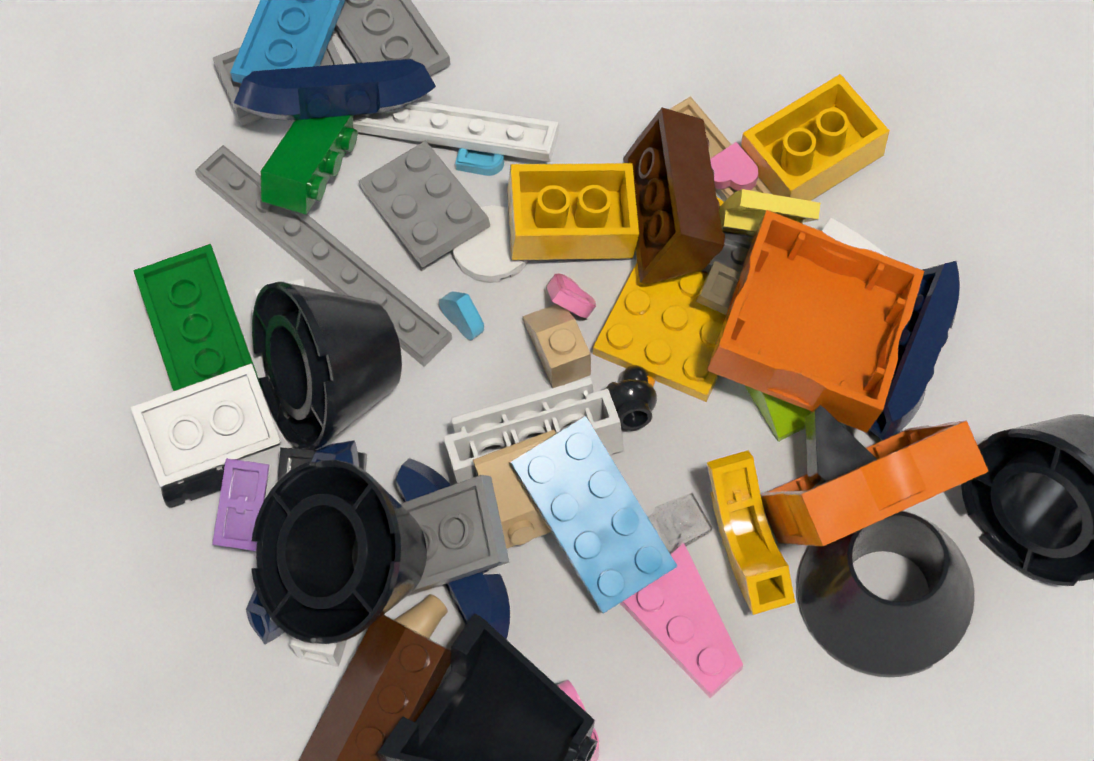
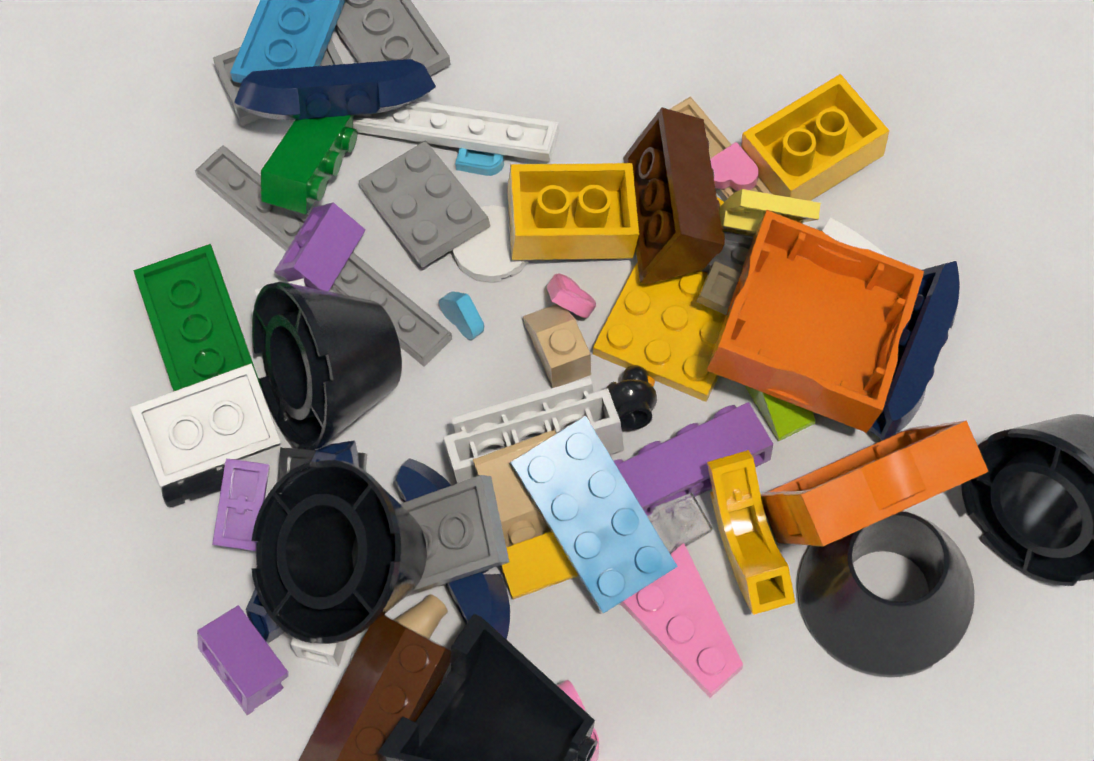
black slope [805,405,877,488] -> none
none -> medium lavender hinge [197,605,289,715]
none -> medium lavender hinge [274,202,366,291]
none -> yellow slope [500,531,578,600]
none -> medium lavender brick [614,402,773,519]

